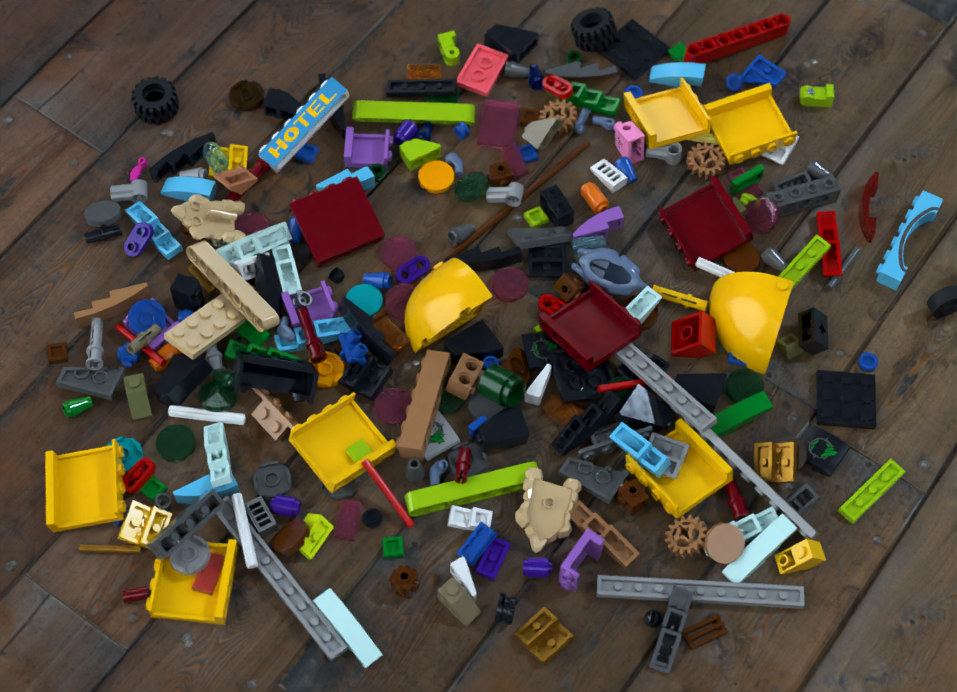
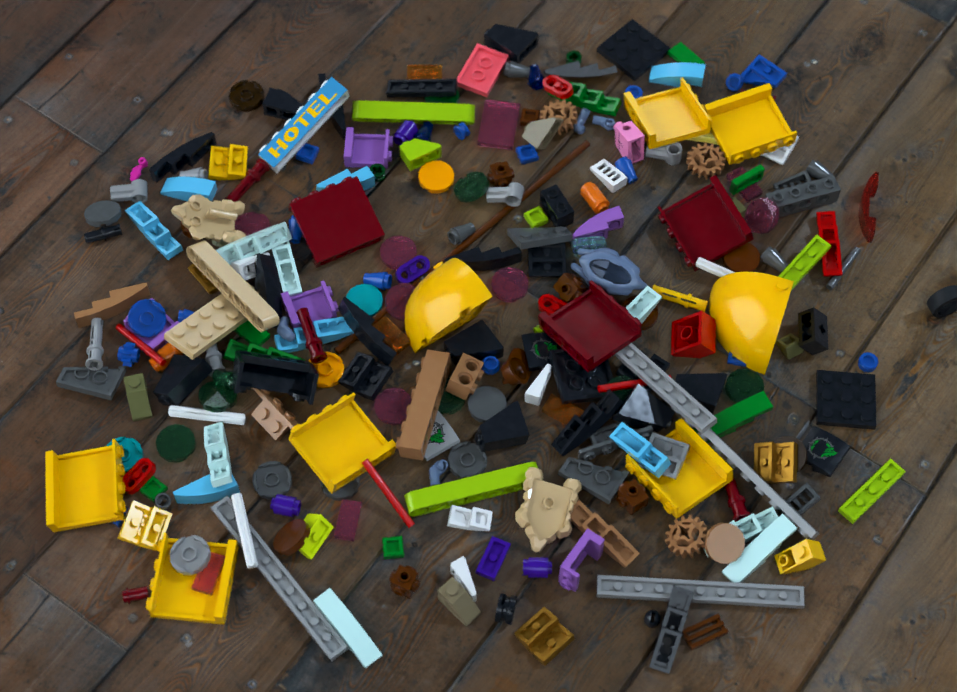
reddish brown tile [47,342,69,365] -> none
green cone [62,396,93,418] -> none
pearl gold bar [79,544,142,554] -> none
dark purple plate [124,222,154,257] -> none
dark tan pin [126,324,162,355] -> none
black tyre [131,76,179,125] -> none
dark grey brick [146,489,226,560] -> none
black brick [170,273,205,312] -> none
clear light blue beam [202,142,229,173] -> none
nougat slope [214,165,258,195] -> none
dark grey slope [244,496,279,538] -> none
dark grey plate [292,290,313,309] -> none
black hinge [328,267,345,284] -> none
blue hips [338,329,368,365] -> none
lime tile [345,439,373,463] -> none
black plate [362,508,383,528] -> none
dark grey cone [405,458,425,483] -> none
lime leg [437,31,460,67] -> none
sand blue arm [445,152,464,177] -> none
dark red pin [454,446,472,484] -> none
blue plate [456,521,498,566] -> none
blue tile [468,415,488,439] -> none
dark green piece [479,364,526,407] -> none
clear pink tile [501,142,530,182] -> none
black tyre [571,7,617,52] -> none
red beam [683,13,791,64] -> none
lime arm [739,193,761,209] -> none
lime leg [799,84,834,108] -> none
medium azure arch [876,190,943,291] -> none

